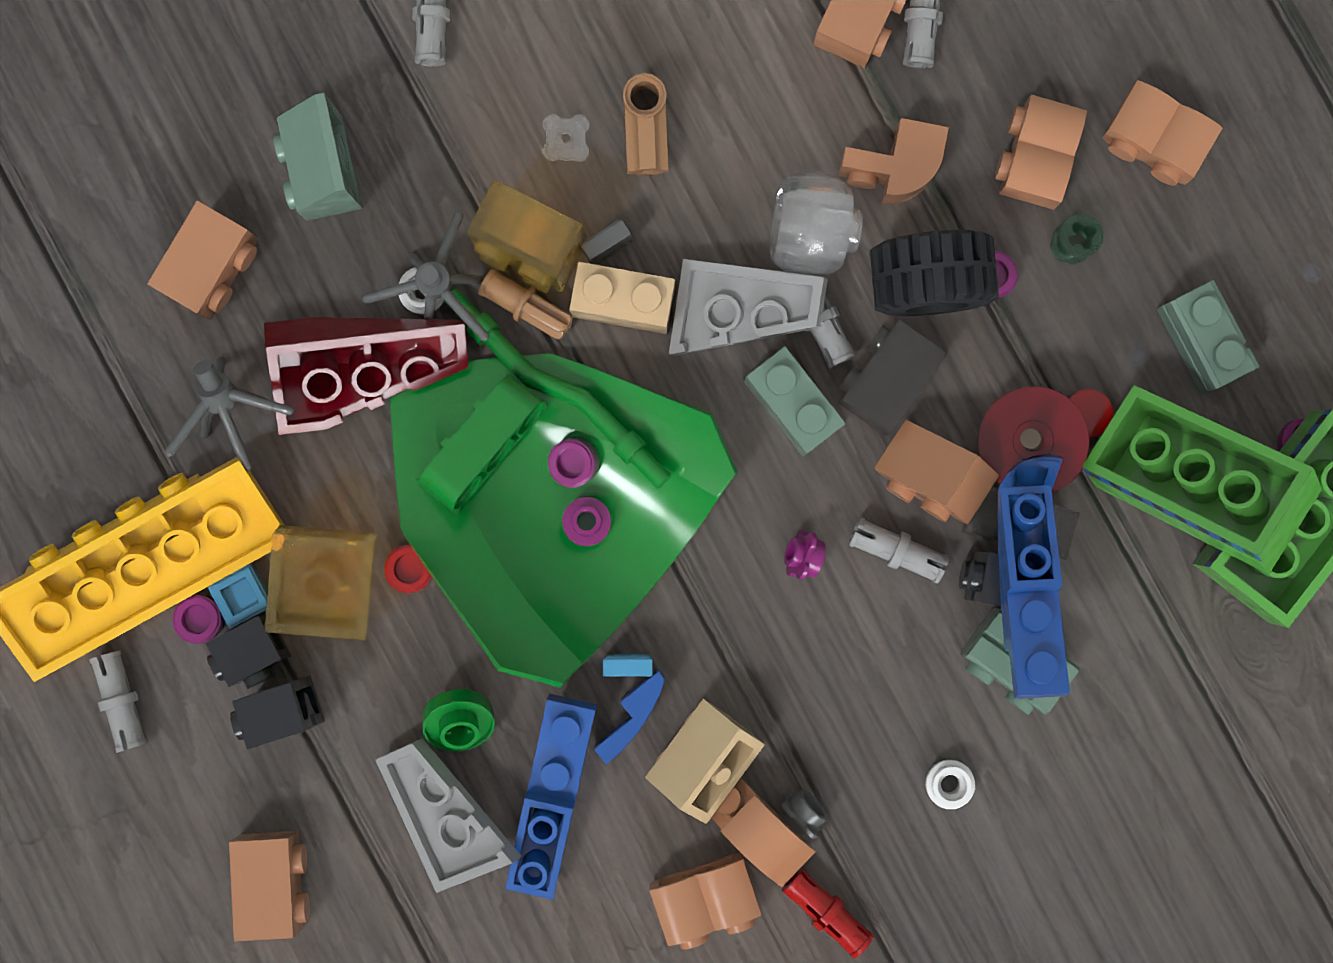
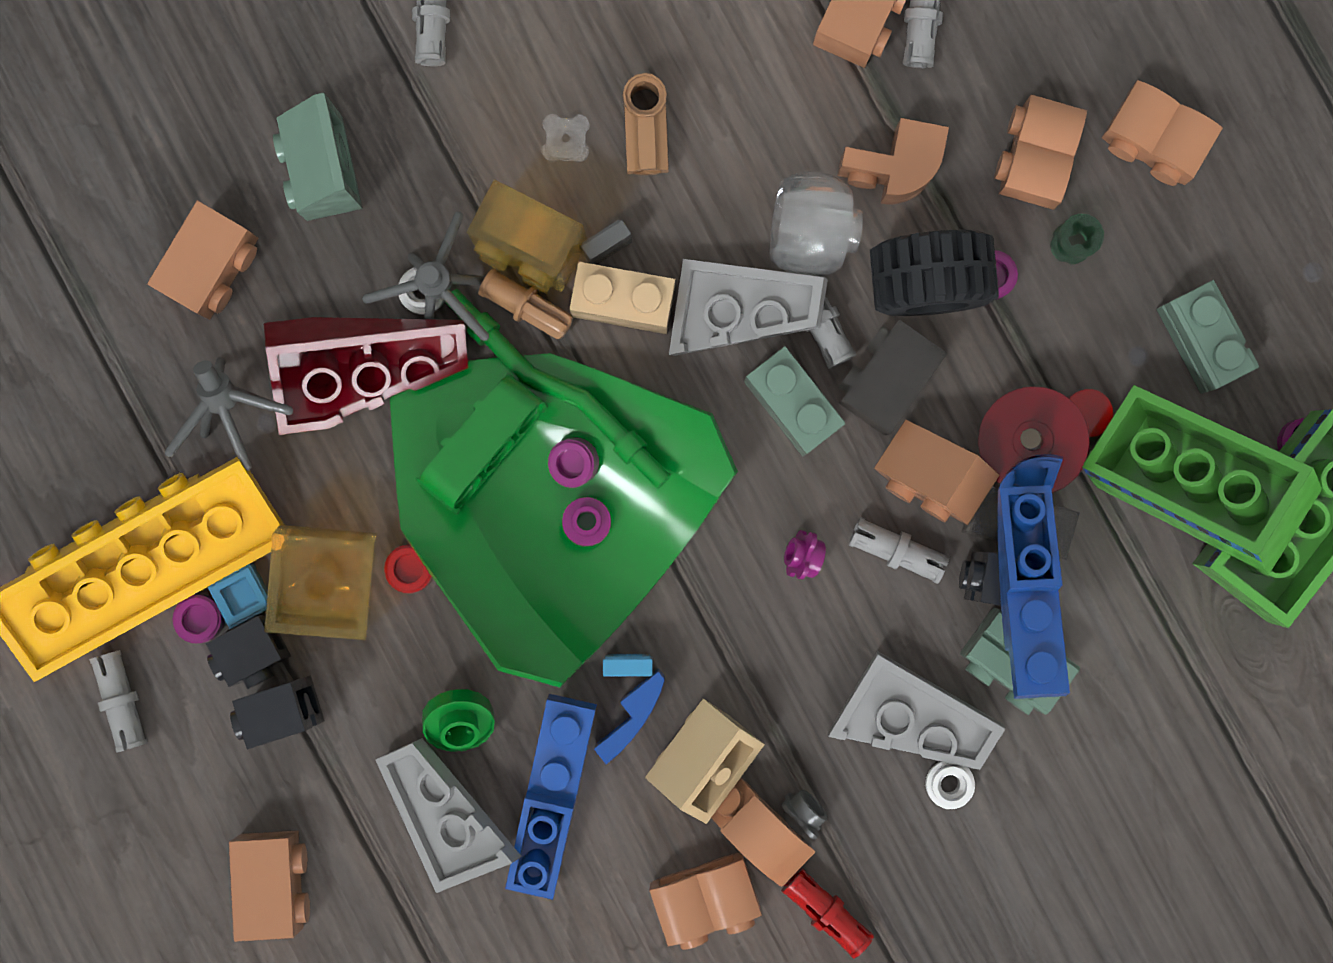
none -> light grey wing [828,651,1005,770]

